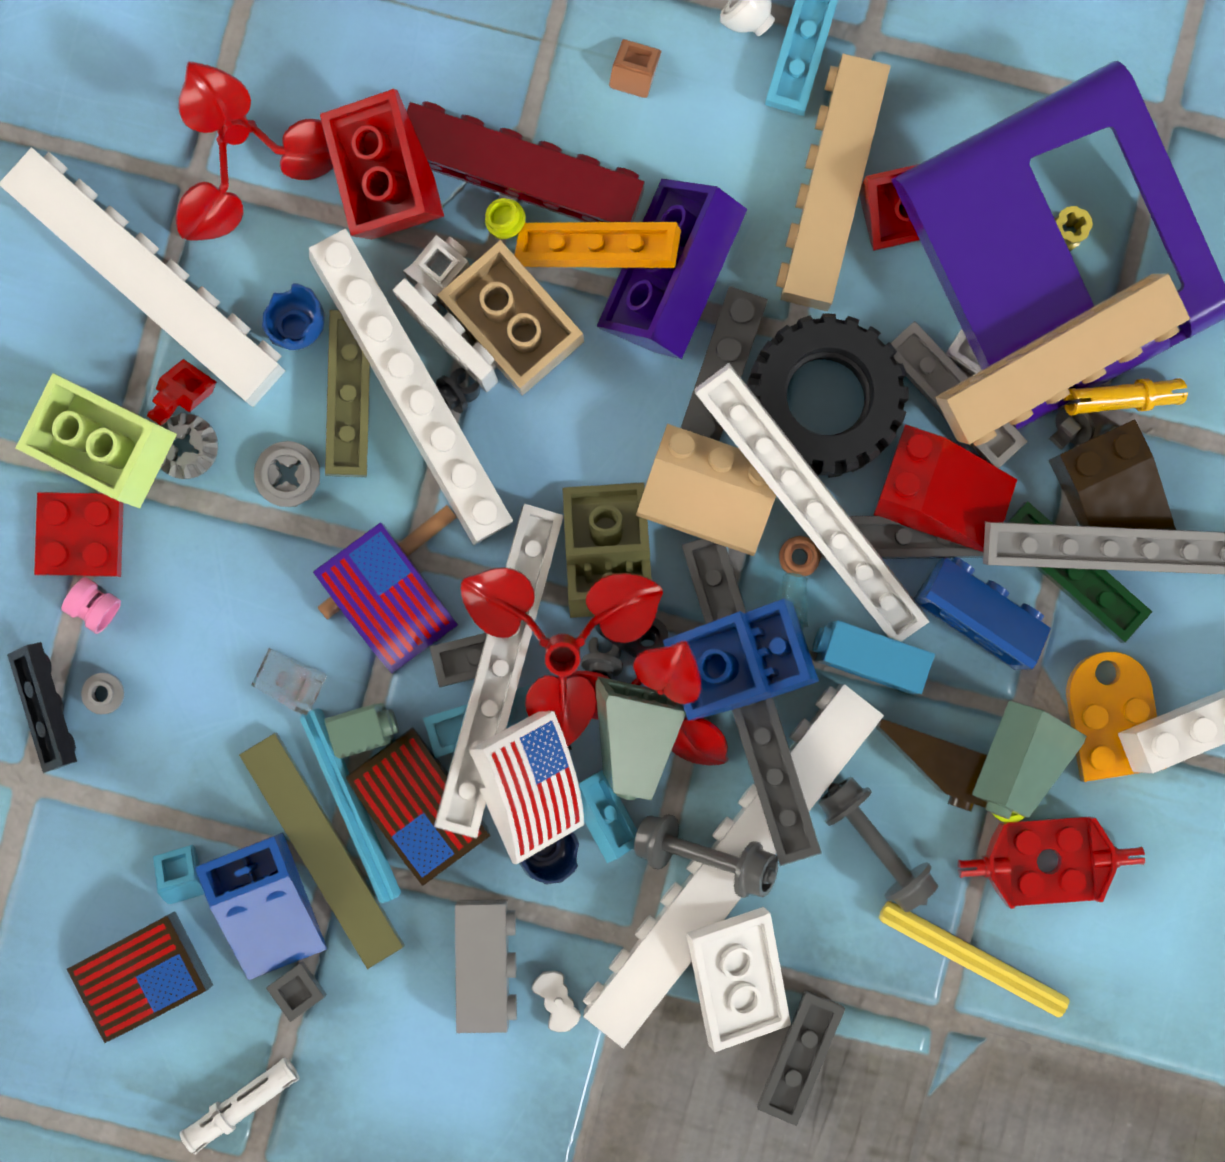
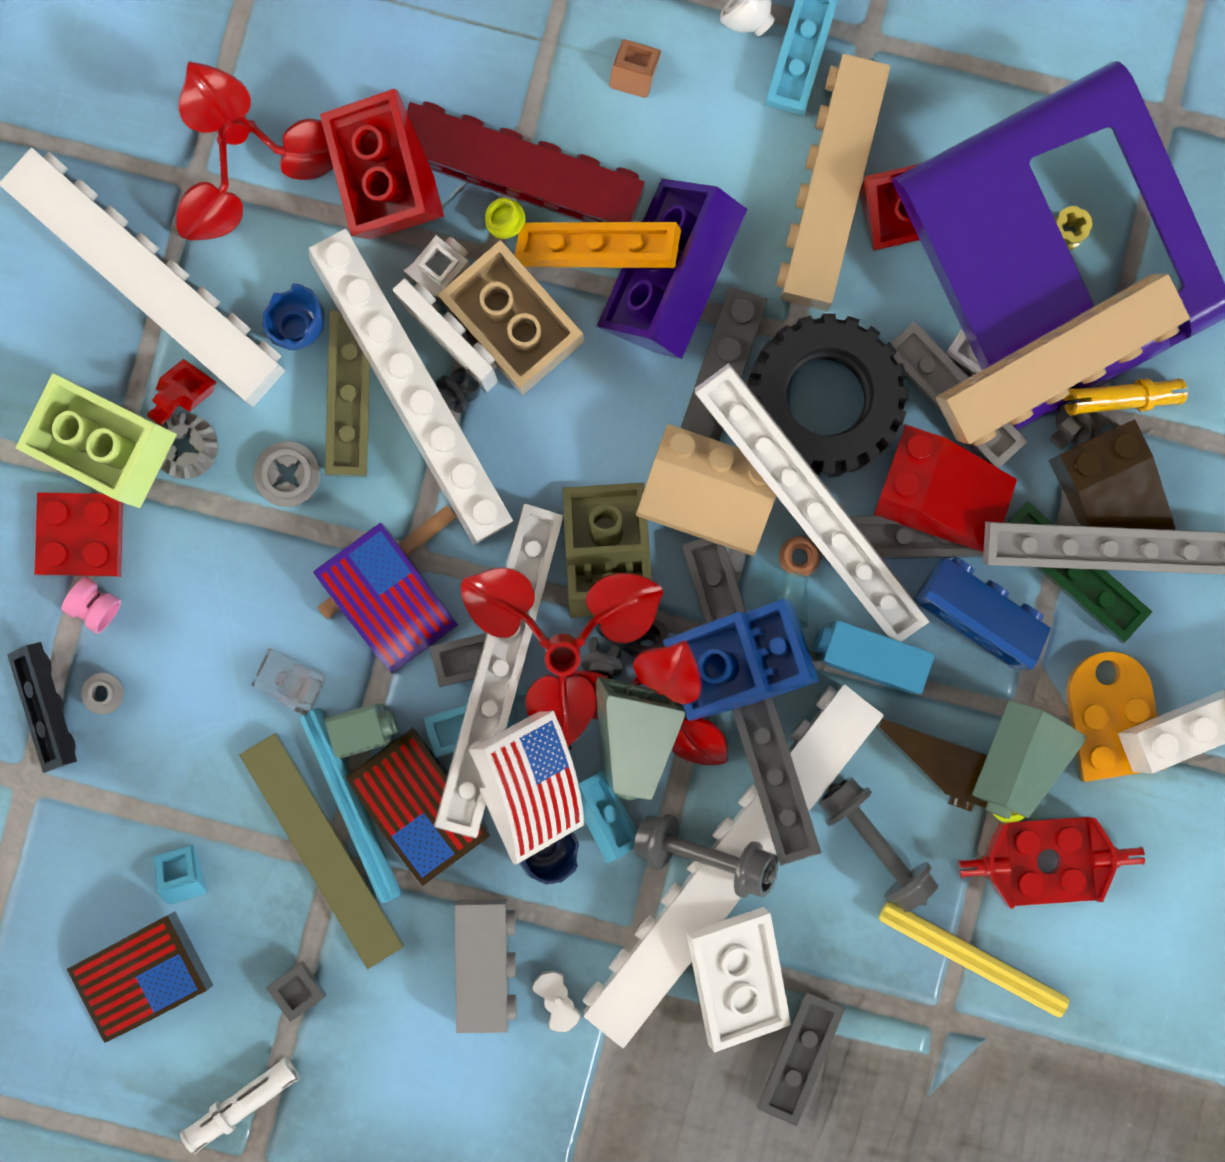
slope [195,832,327,980] -> none

